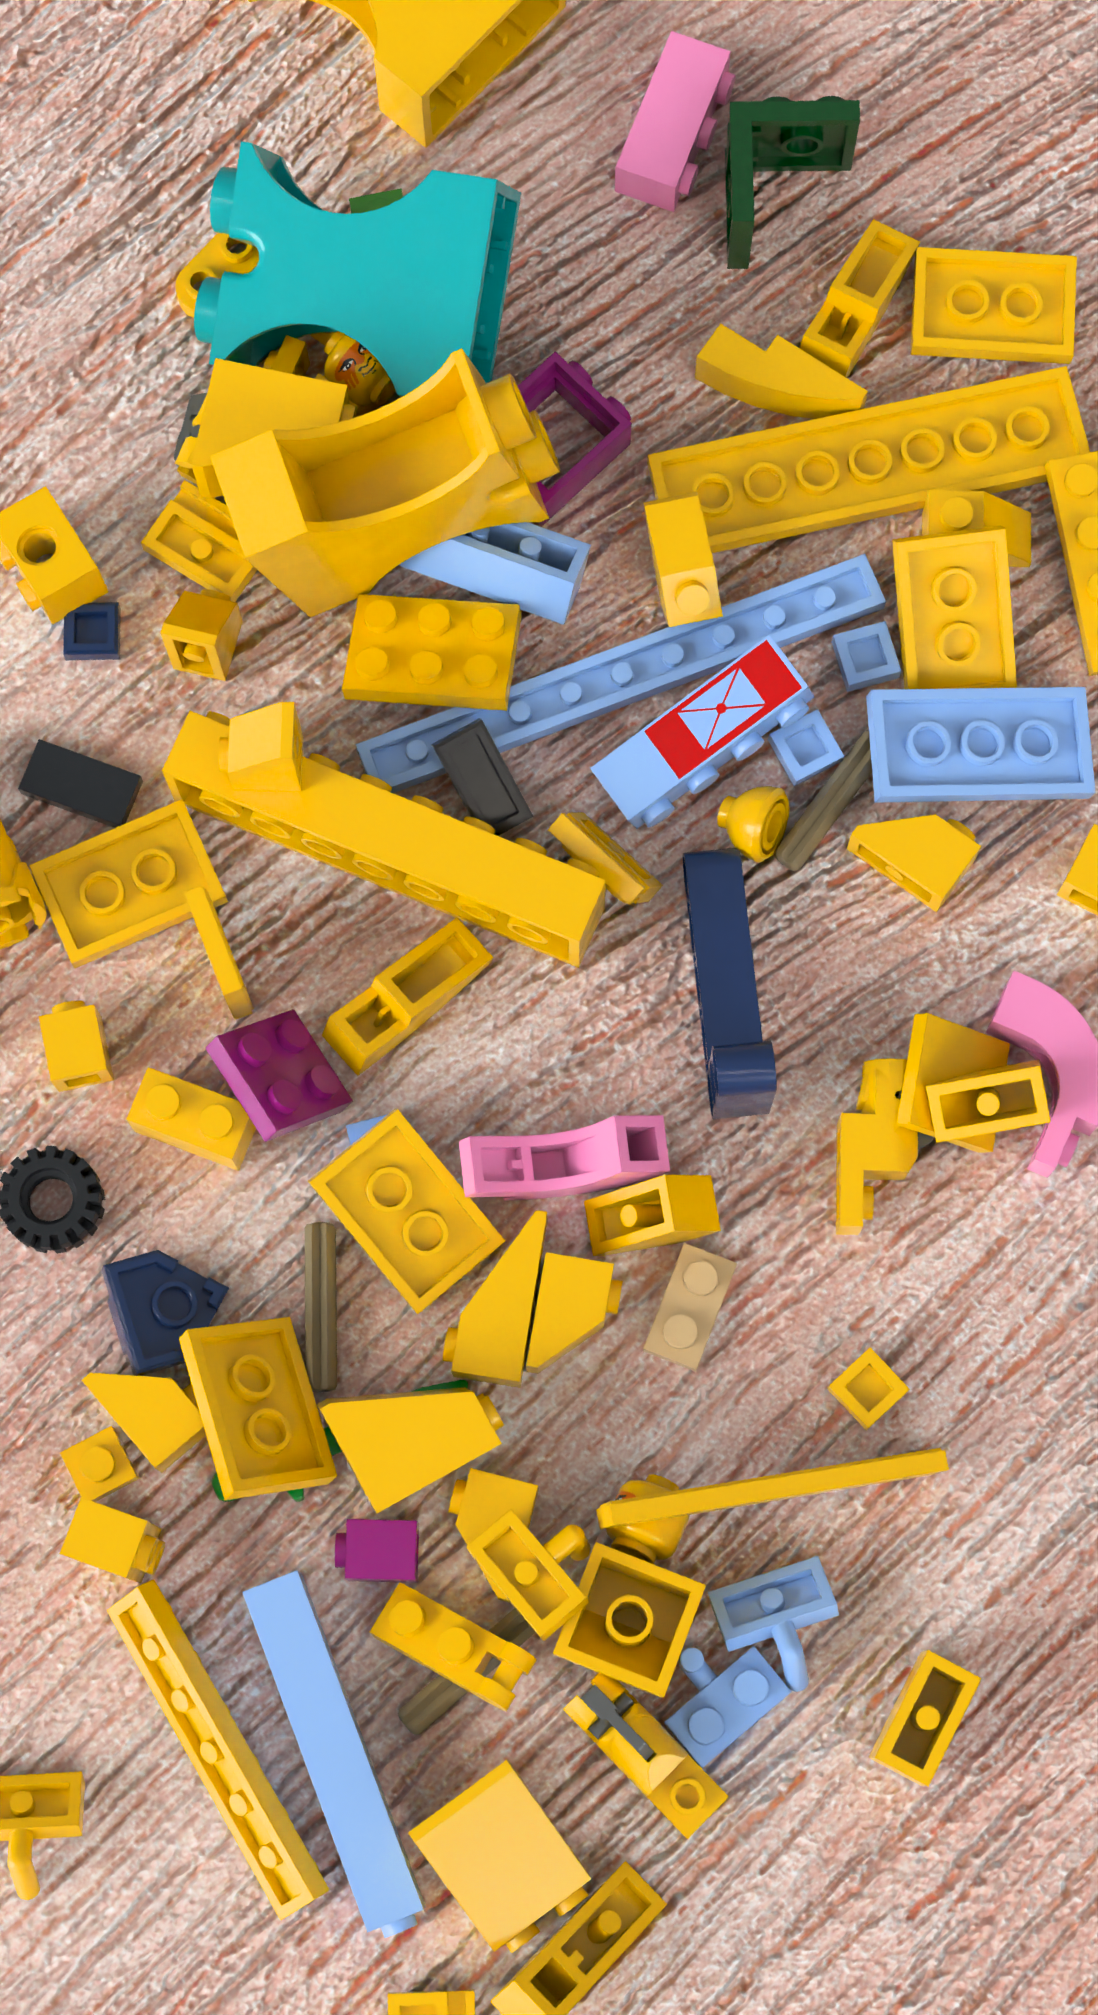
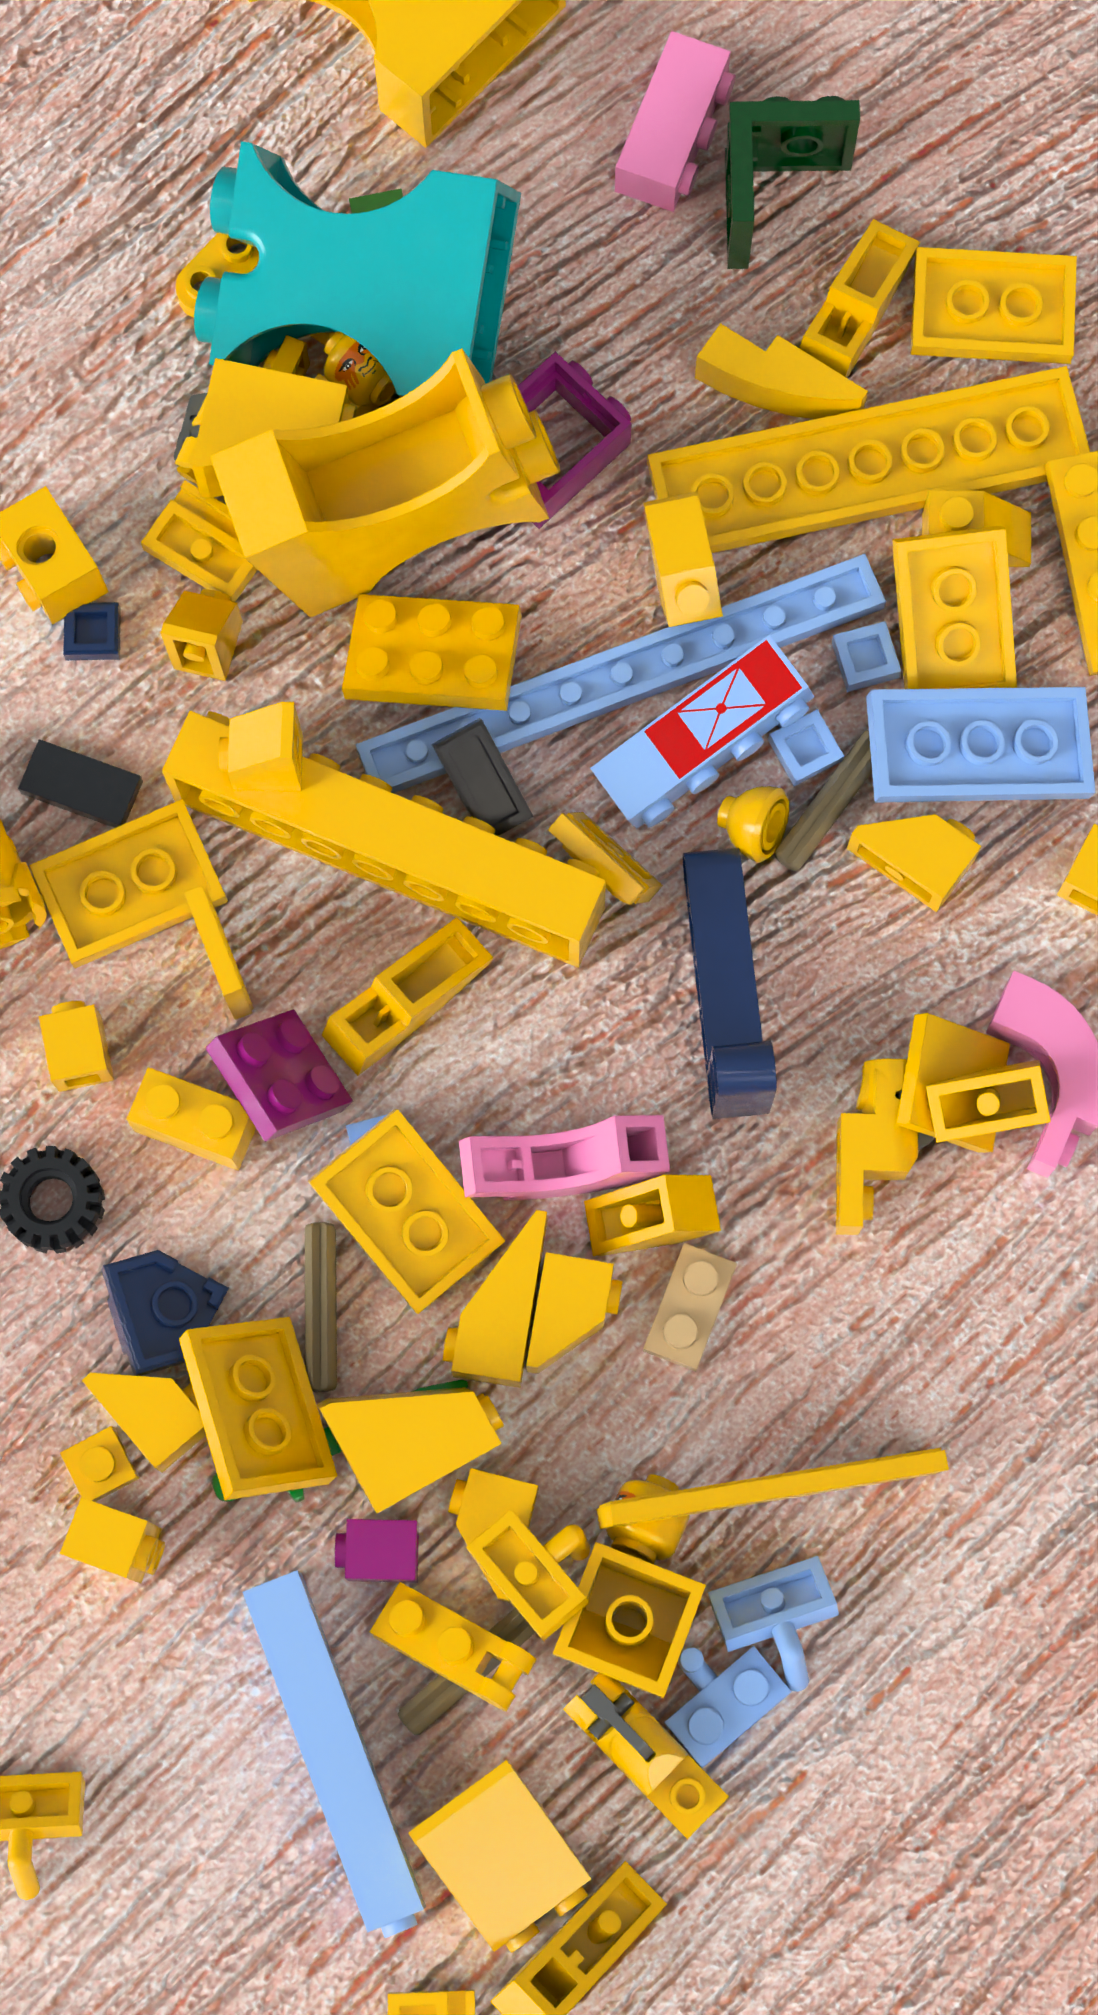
yellow plate [107,1579,330,1920] -> none
light blue brick [398,522,591,625] -> none
yellow plate [827,1347,910,1431] -> none
yellow brick [868,1650,981,1786] -> none

